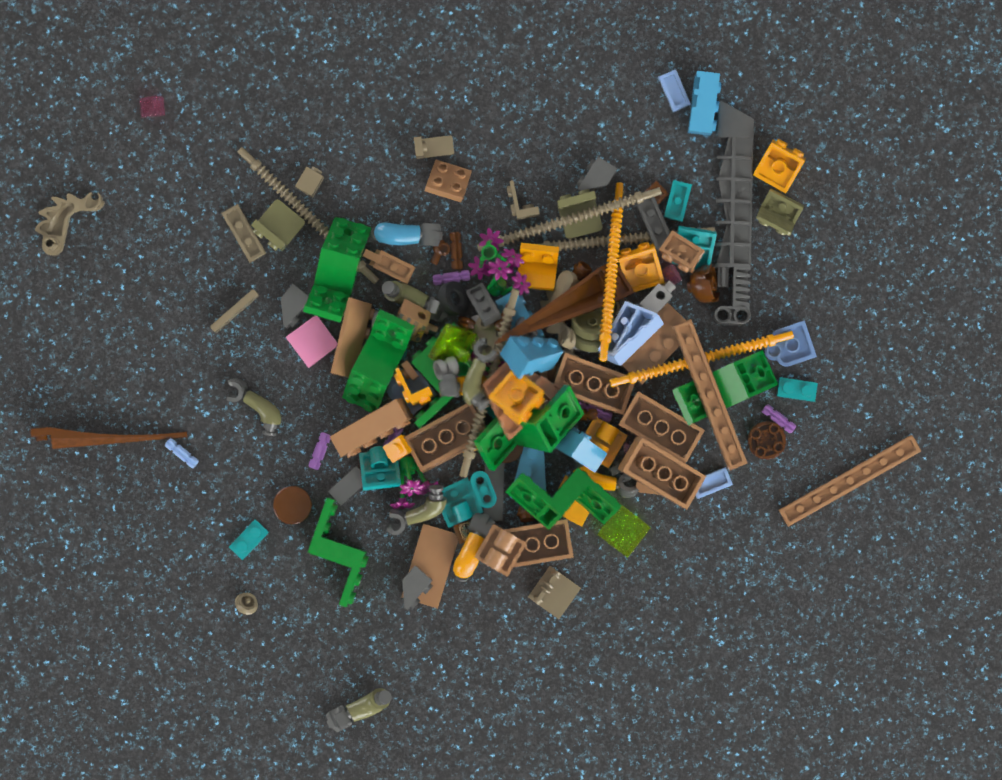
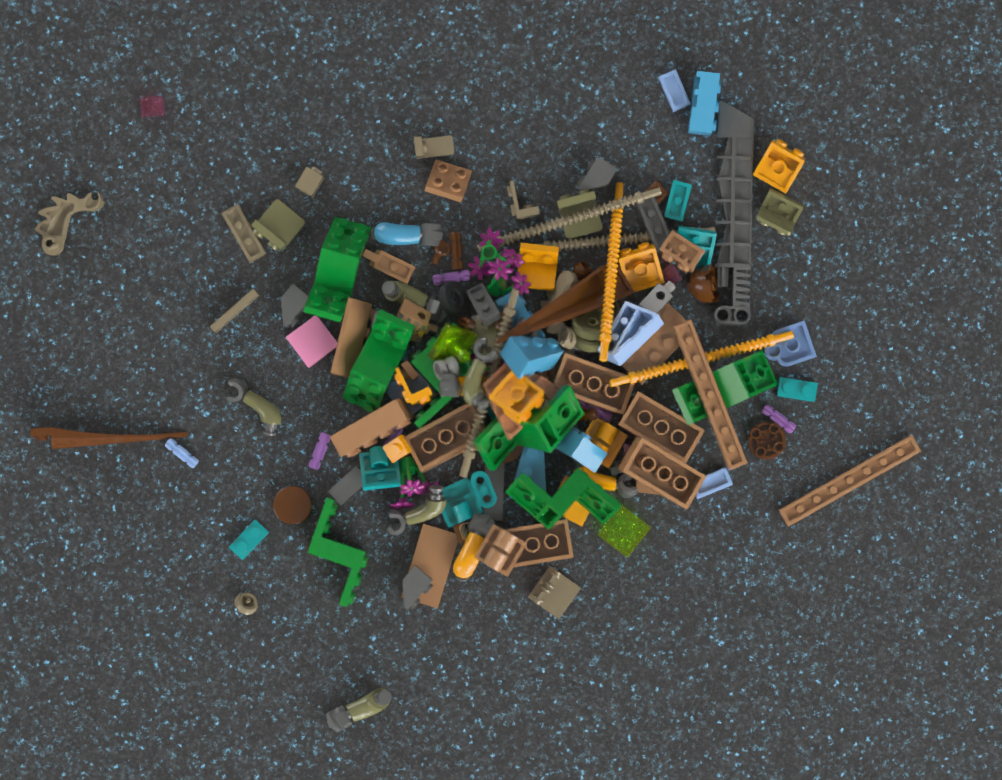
dark tan hose [237,147,379,285] -> none
reddish brown plate [517,506,535,523] -> none

